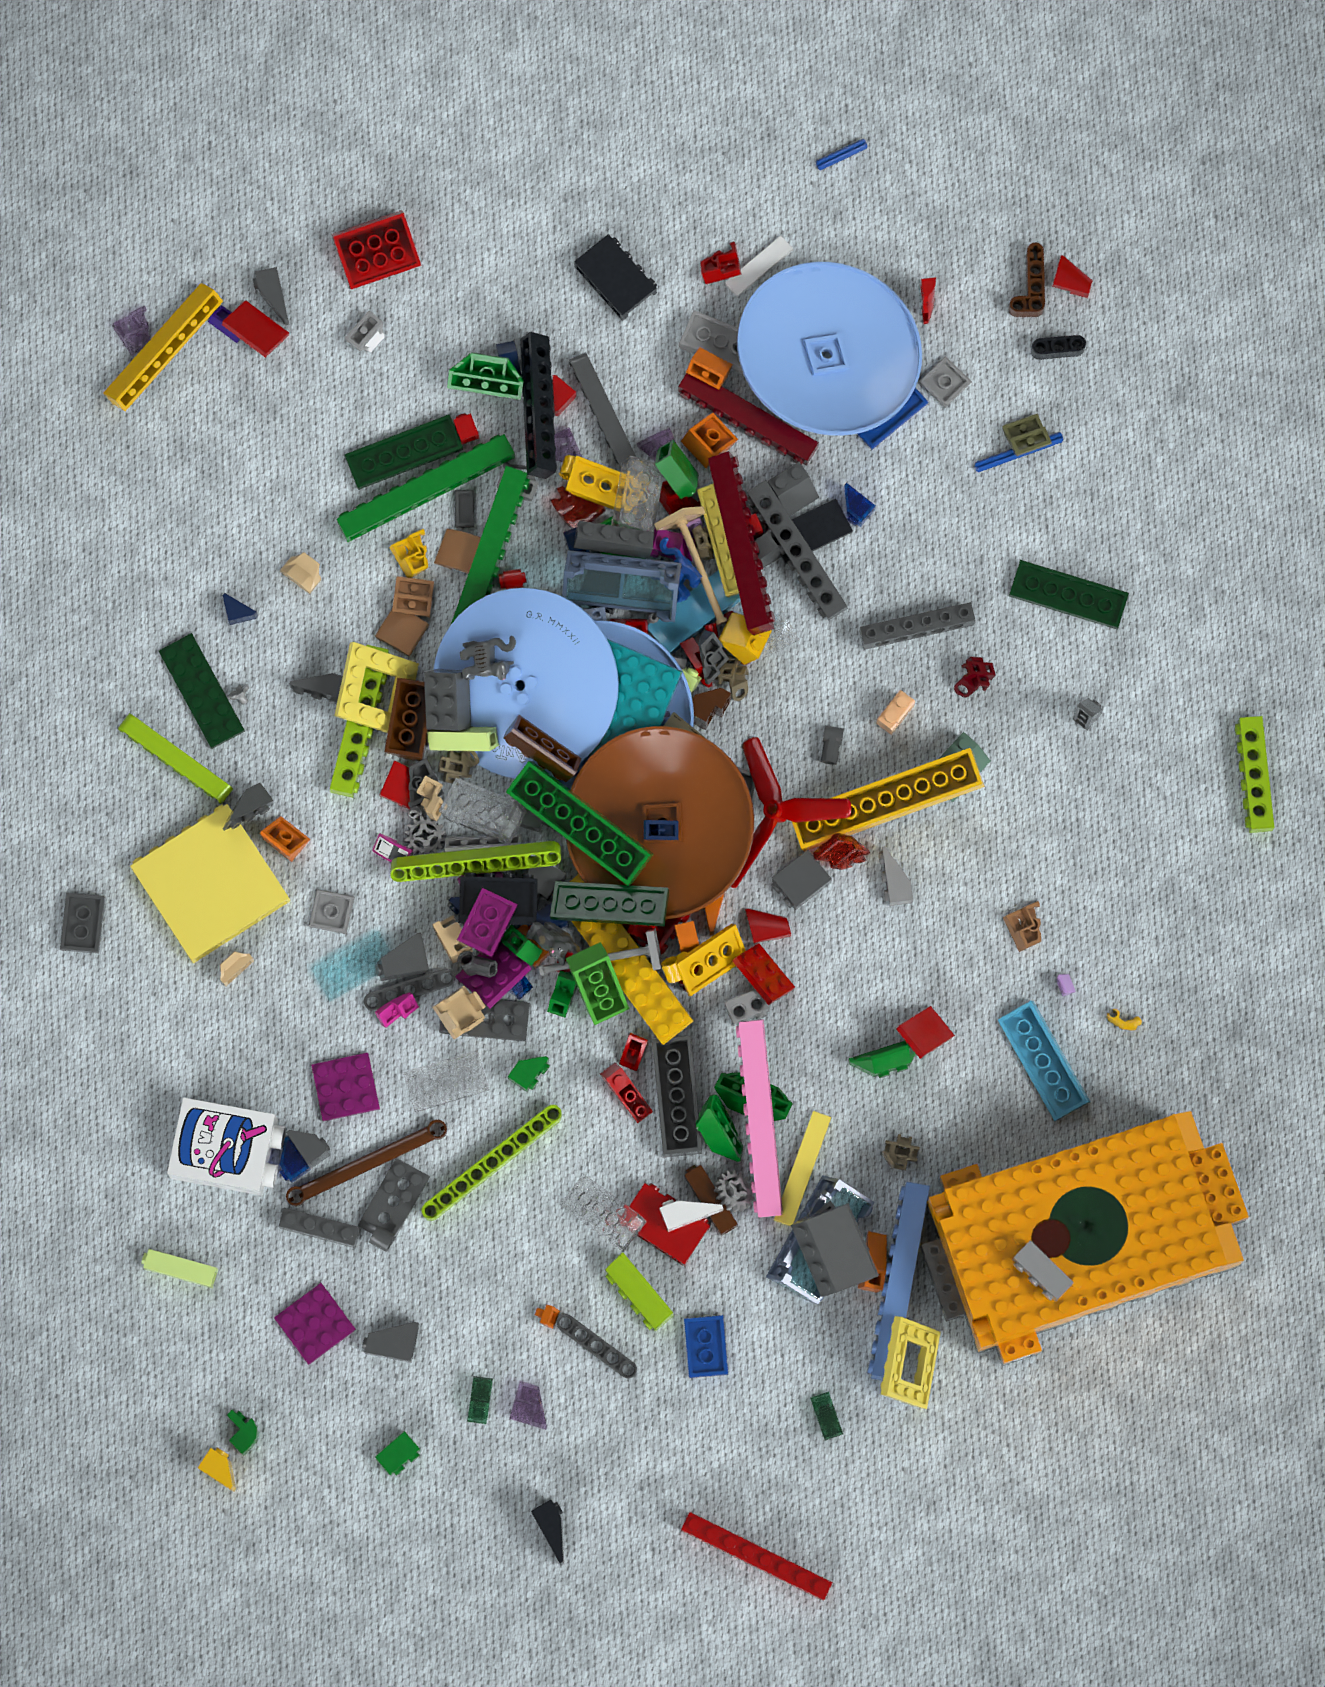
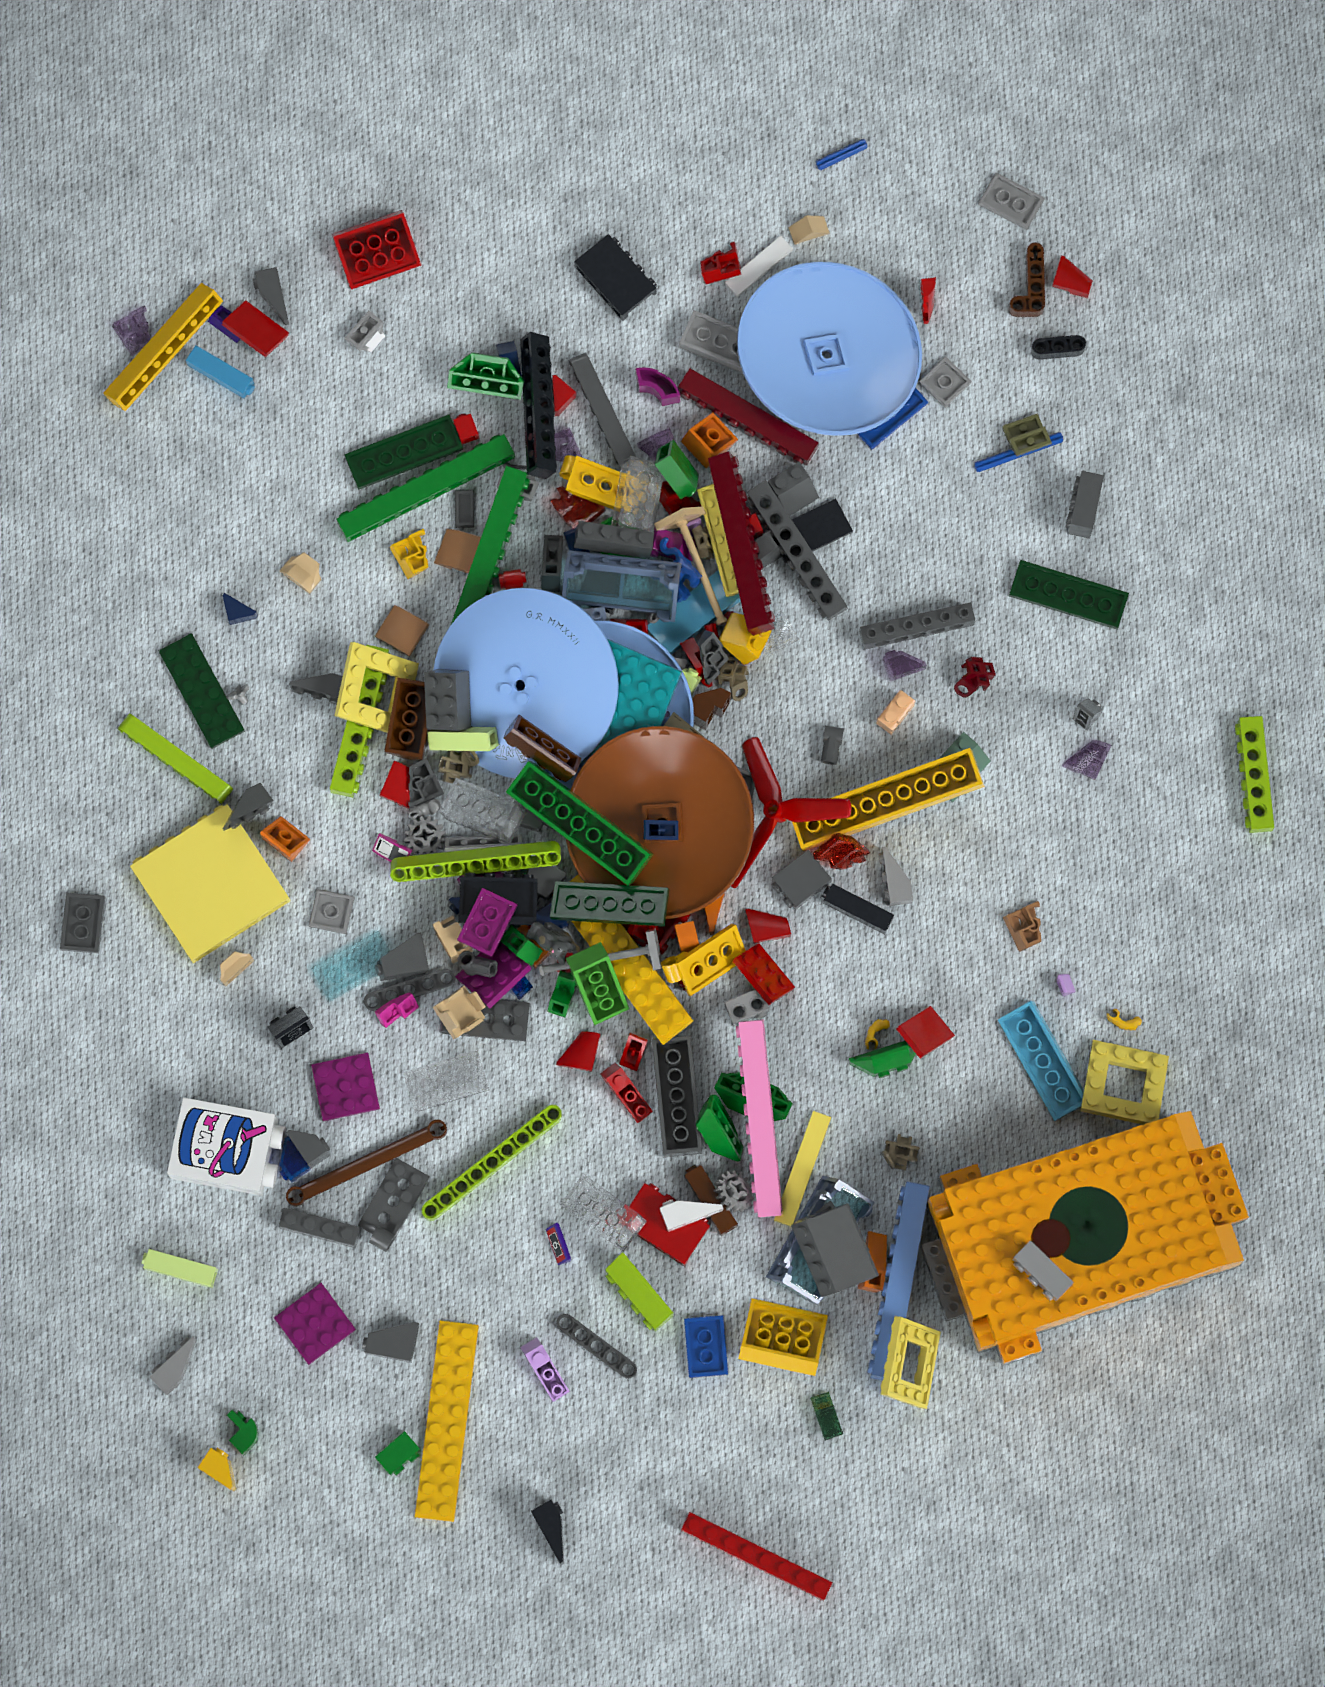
medium nougat slope [392,576,434,617] -> none
tan tile [416,776,443,800] -> none
tan tile [421,795,446,821] -> none
dark grey animal [460,636,516,680] -> none
clear green slope [467,1376,493,1424] -> none
green slope [507,1056,550,1092] -> none
clear purple slope [509,1381,547,1430] -> none
orange tile [535,1304,560,1329] -> none
orange brick [686,347,733,390] -> none
clear blue slope [844,483,876,527] -> none
none -> light grey slope [150,1336,197,1395]
none -> dark azure brick [186,345,255,399]
none -> black slope [268,1006,314,1049]
none -> yellow plate [415,1321,479,1522]
none -> lavender slope [520,1337,570,1402]
none -> dark grey slope [541,535,563,592]
none -> slope [546,1222,572,1265]
none -> red slope [556,1031,601,1072]
none -> magenta brick [635,367,680,406]
none -> yellow slope [738,1298,828,1376]
none -> tan slope [788,215,830,245]
none -> black brick [822,883,894,935]
none -> yellow piece [865,1018,890,1050]
none -> clear purple slope [882,650,927,682]
none -> light grey tile [978,173,1045,230]
none -> clear purple slope [1062,740,1112,780]
none -> dark grey brick [1065,471,1104,539]
none -> light yellow plate [1080,1040,1169,1125]

